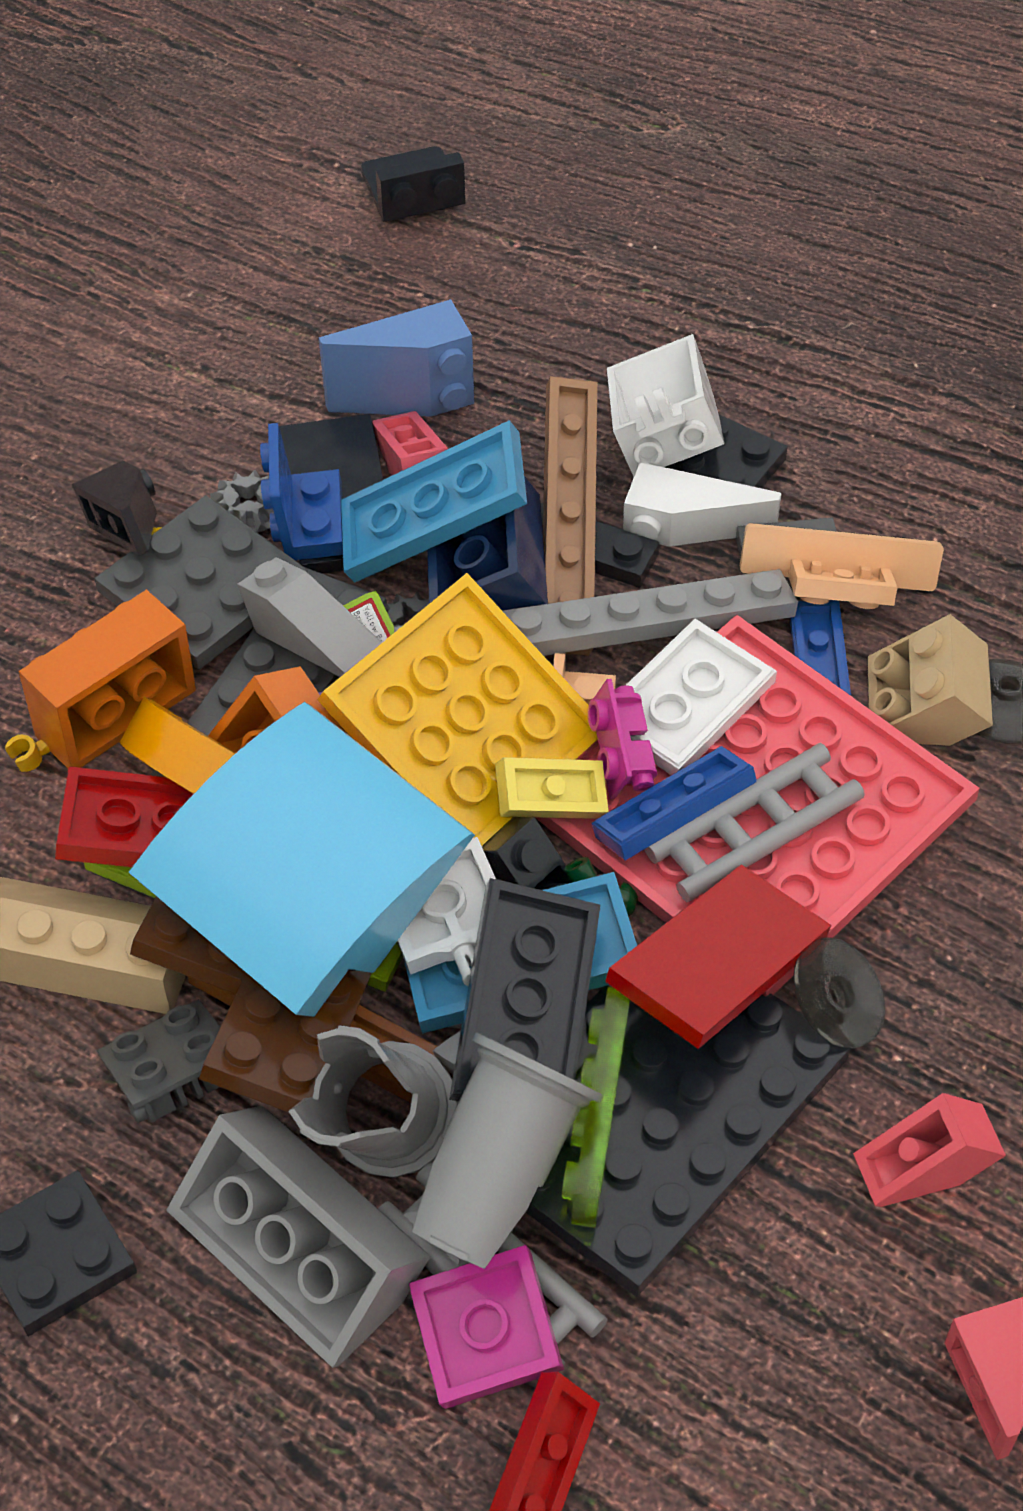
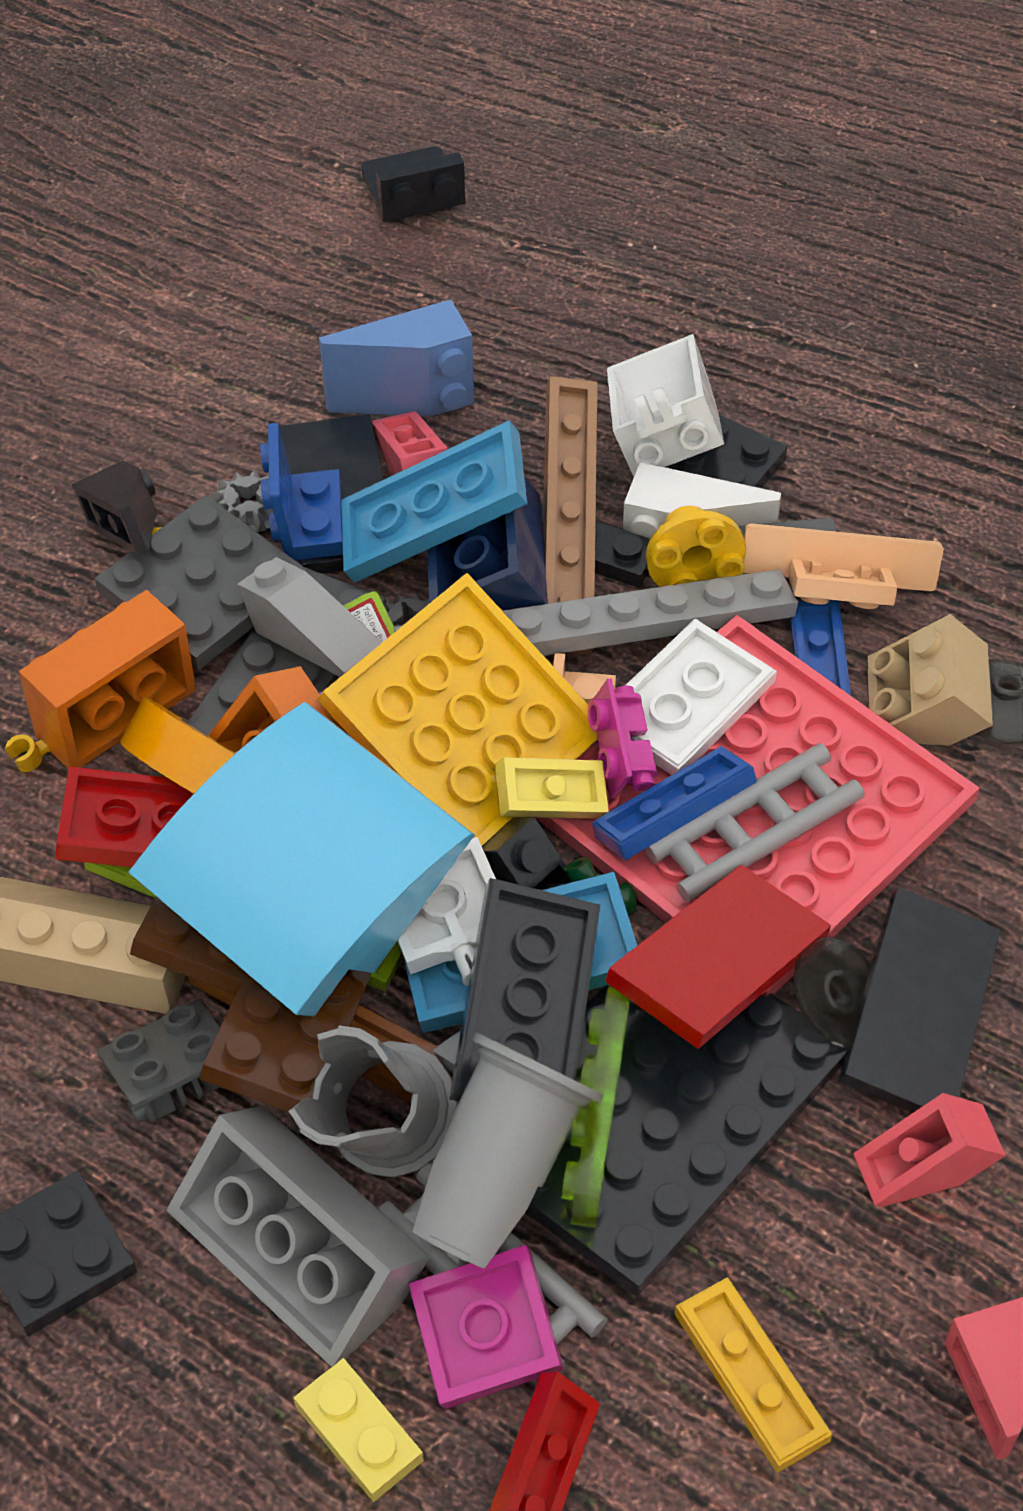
none -> light yellow plate [293,1358,424,1503]
none -> yellow plate [646,505,746,587]
none -> yellow tile [674,1277,832,1473]
none -> black tile [838,886,1001,1113]

